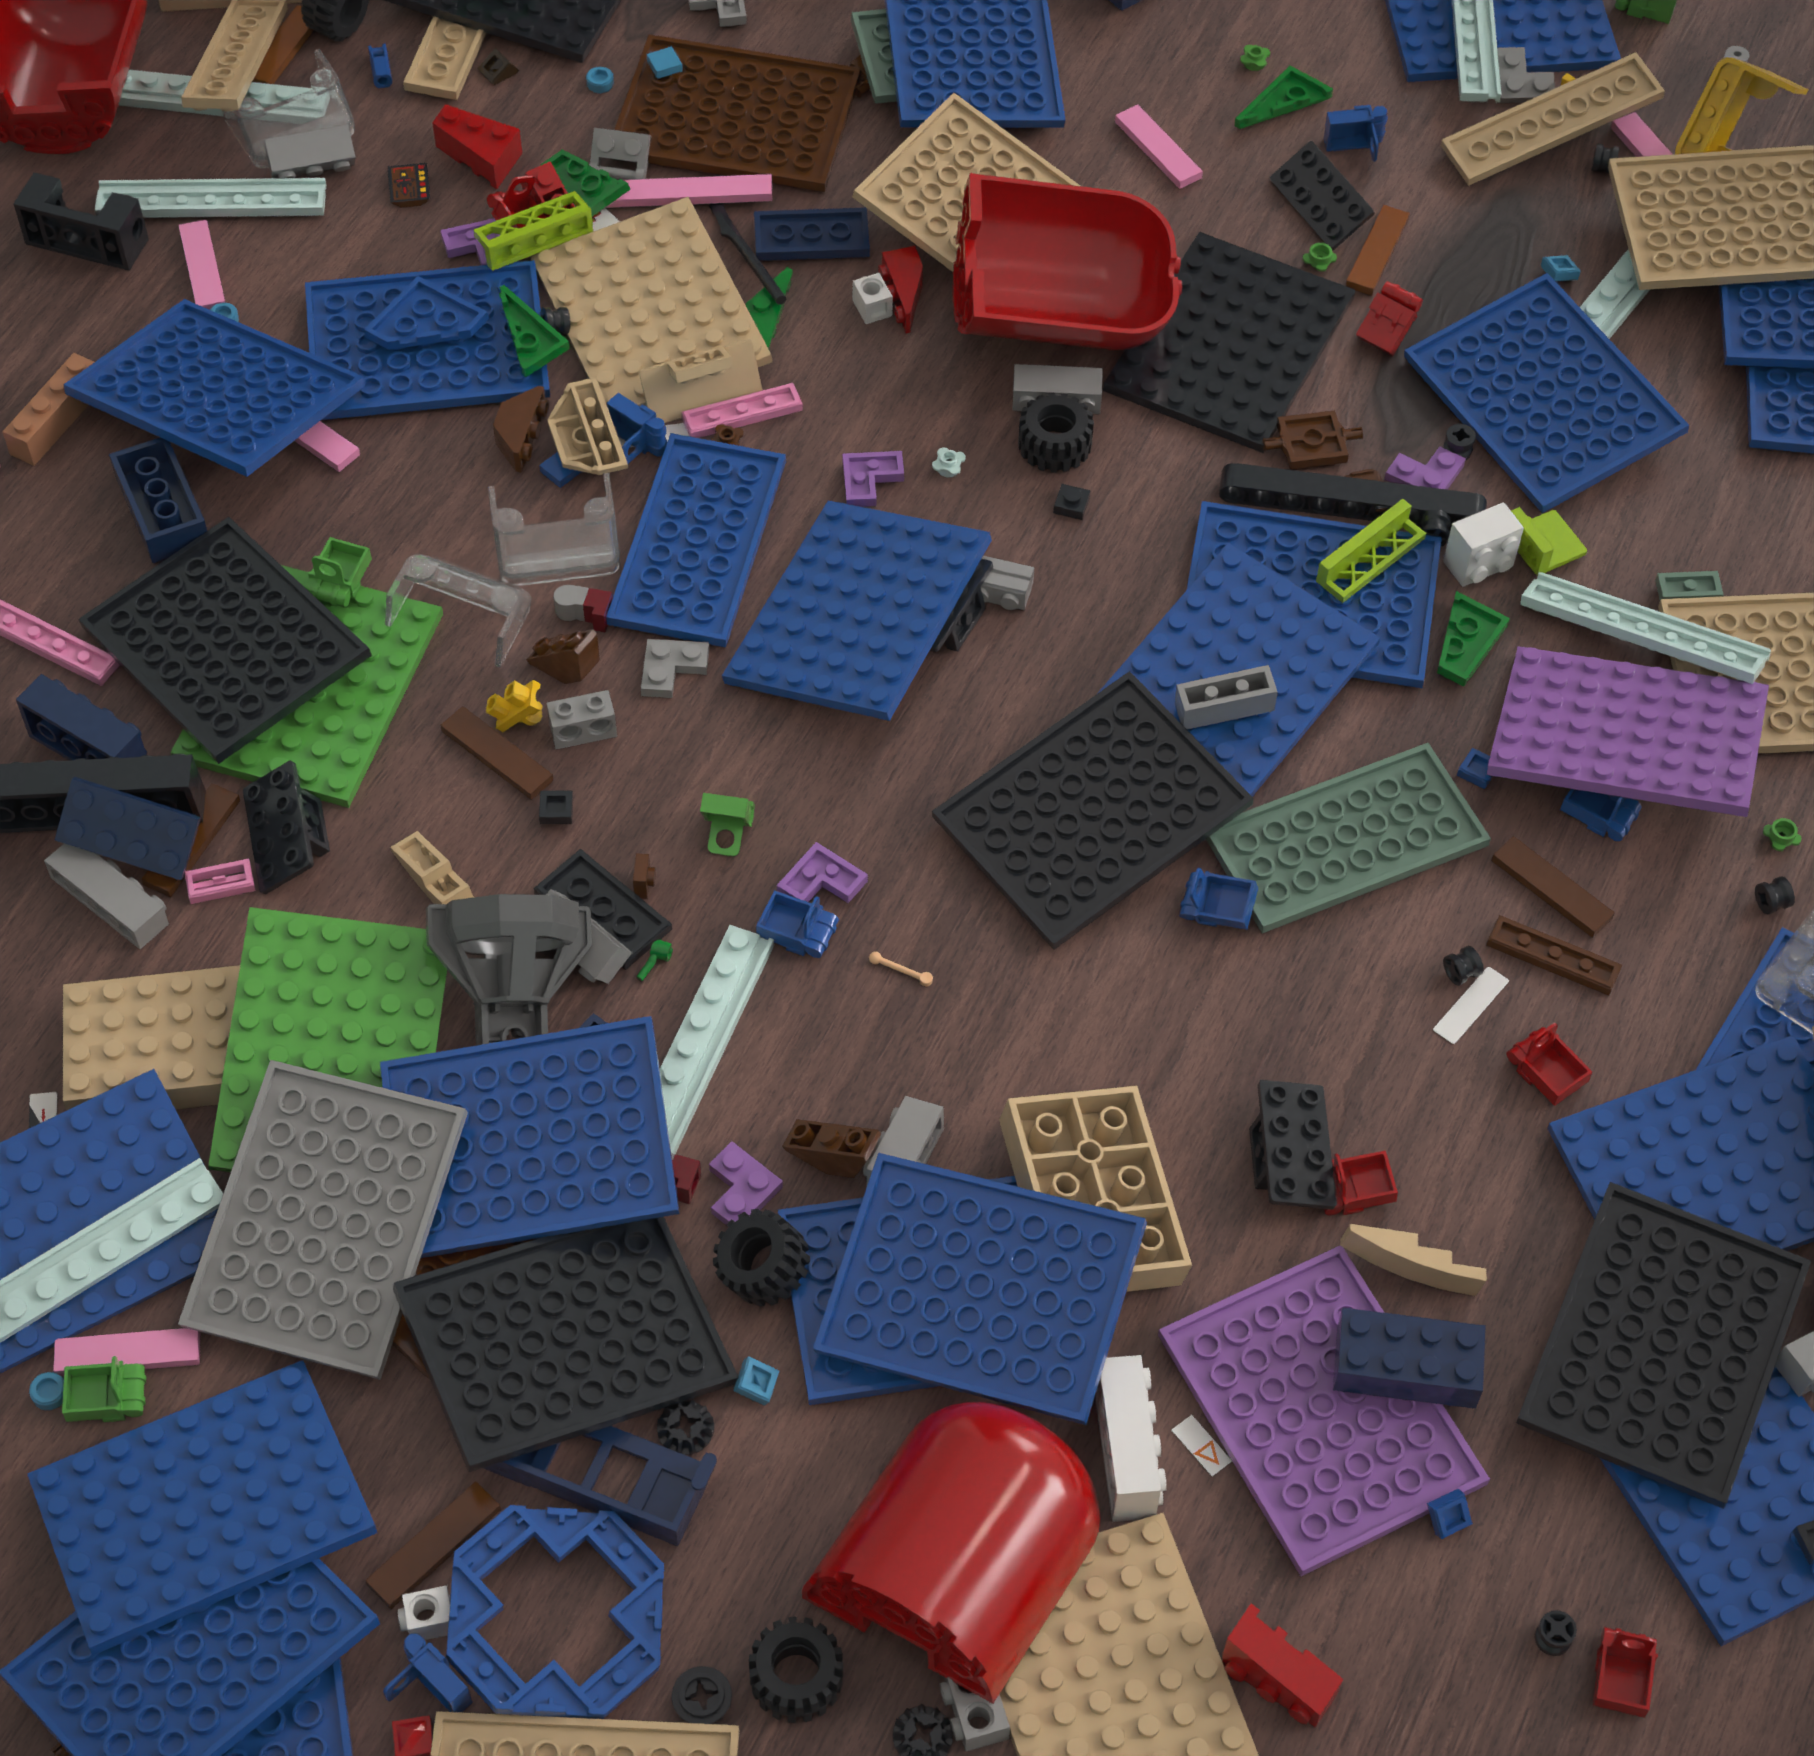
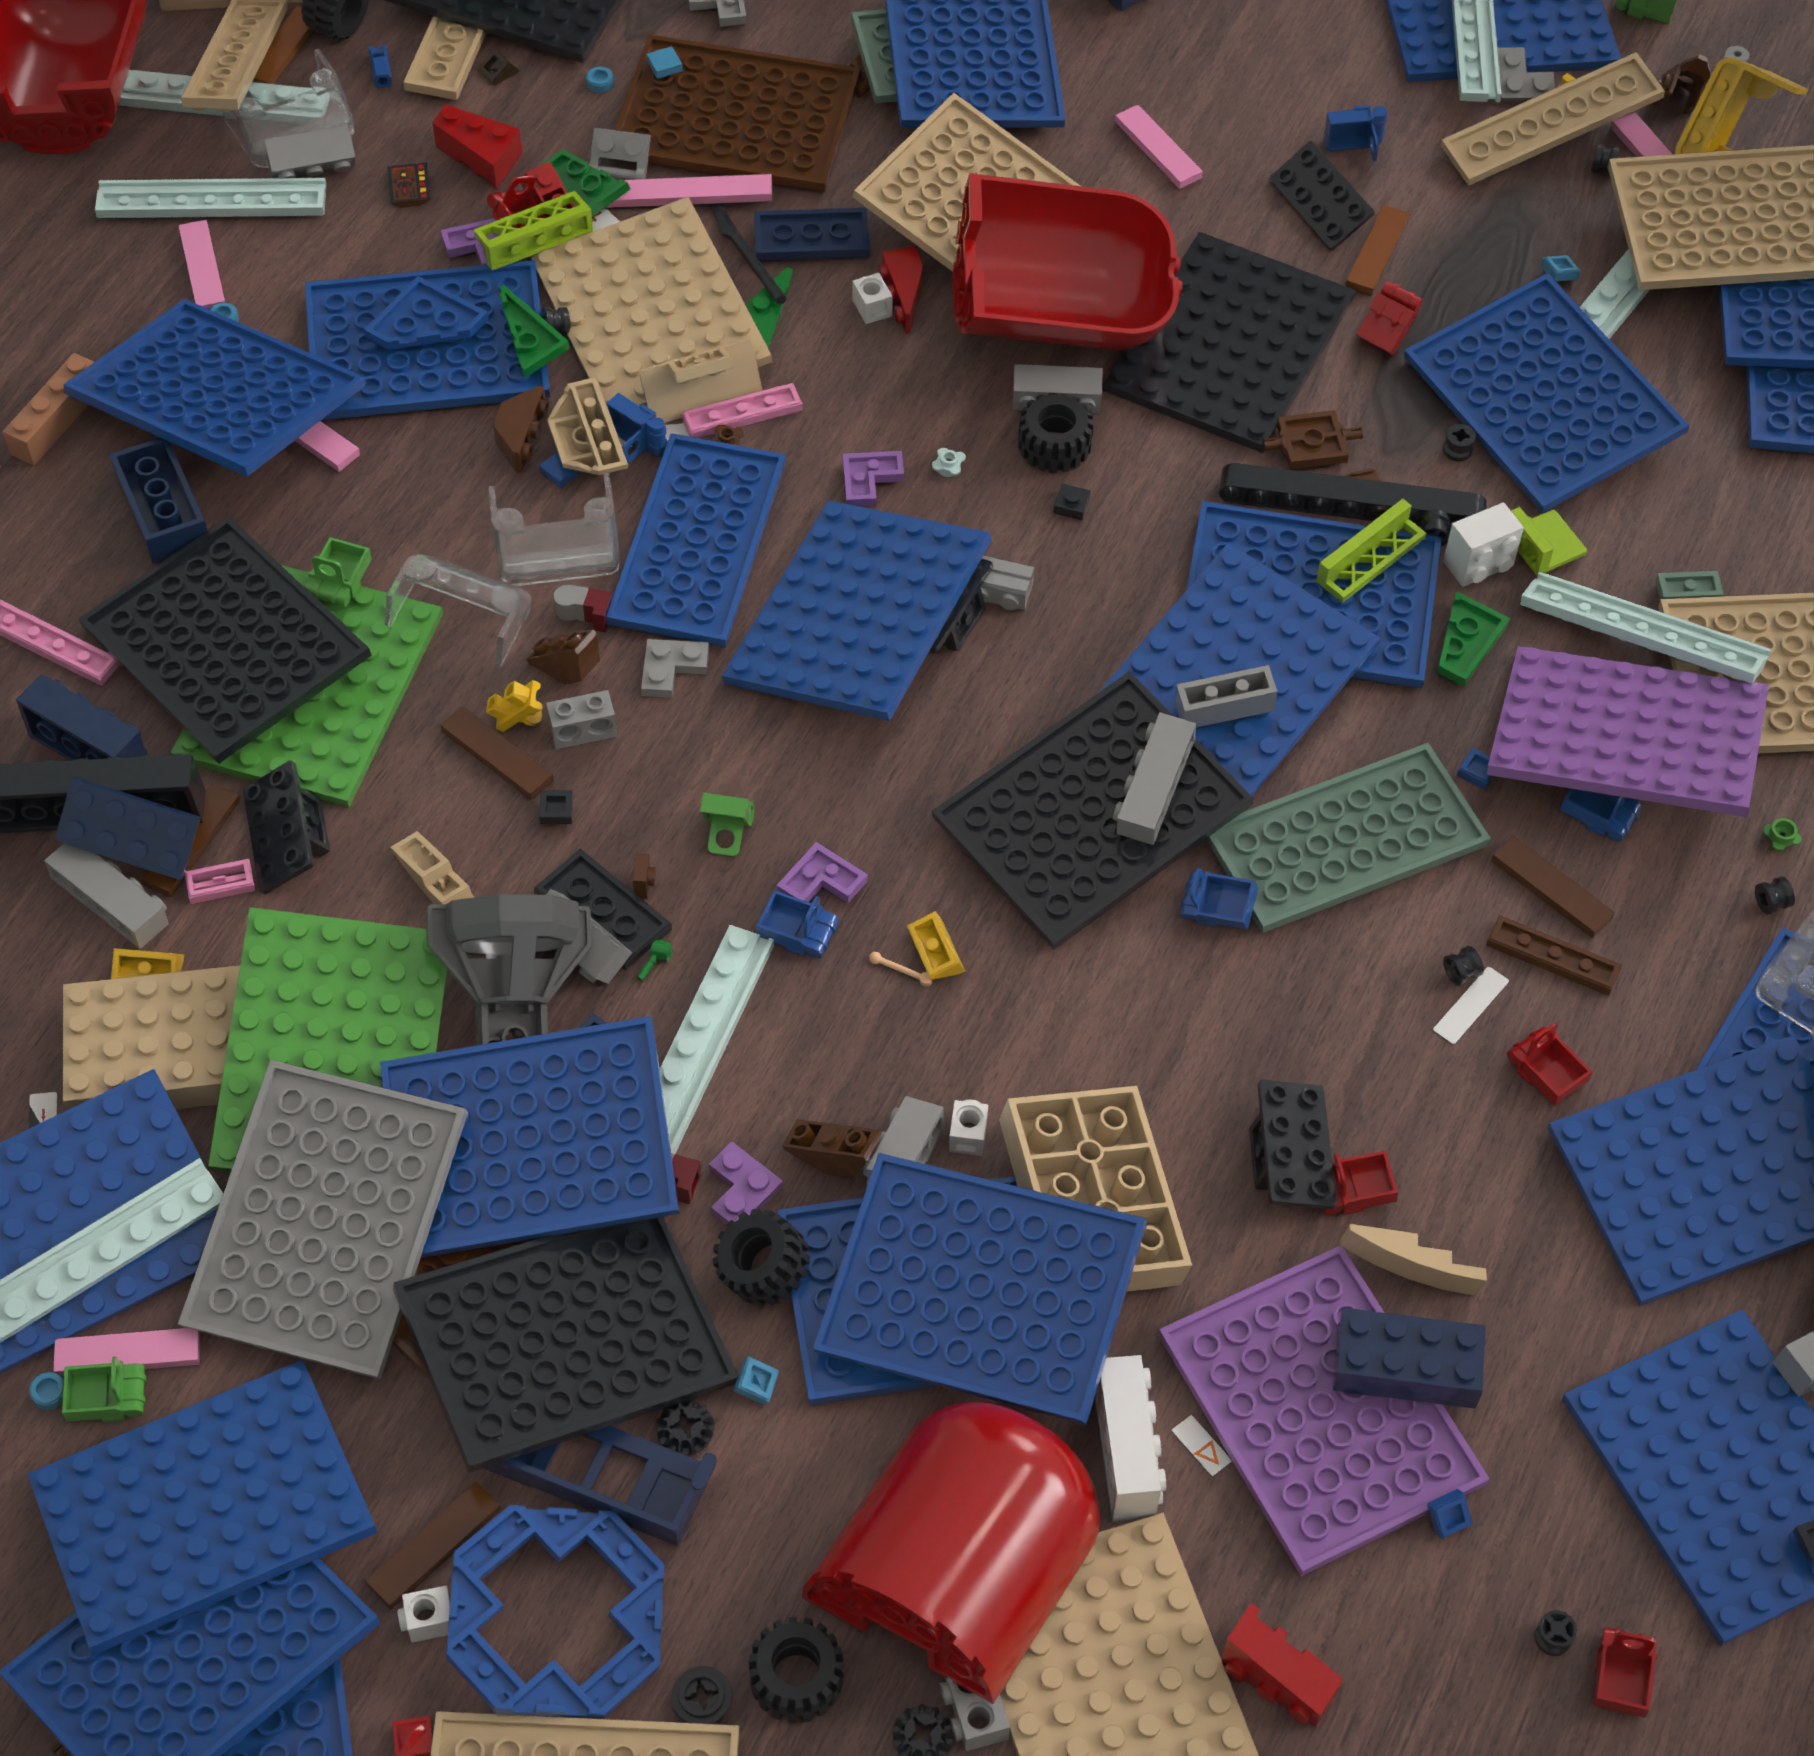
black plate [14,172,149,271] -> none
blue piece [383,1633,473,1713] -> none
green wing [1234,66,1333,129] -> none
bright green plate [1240,45,1270,71] -> none
bright green plate [1303,243,1337,272] -> none
medium lavender plate [1384,446,1466,490] -> none
black plate [1516,1182,1811,1509] -> none
none -> yellow slope [111,948,184,979]
none -> yellow slope [907,911,965,980]
none -> white brick [949,1099,989,1156]
none -> light grey brick [1113,712,1196,845]
none -> reddish brown piece [1651,55,1711,114]

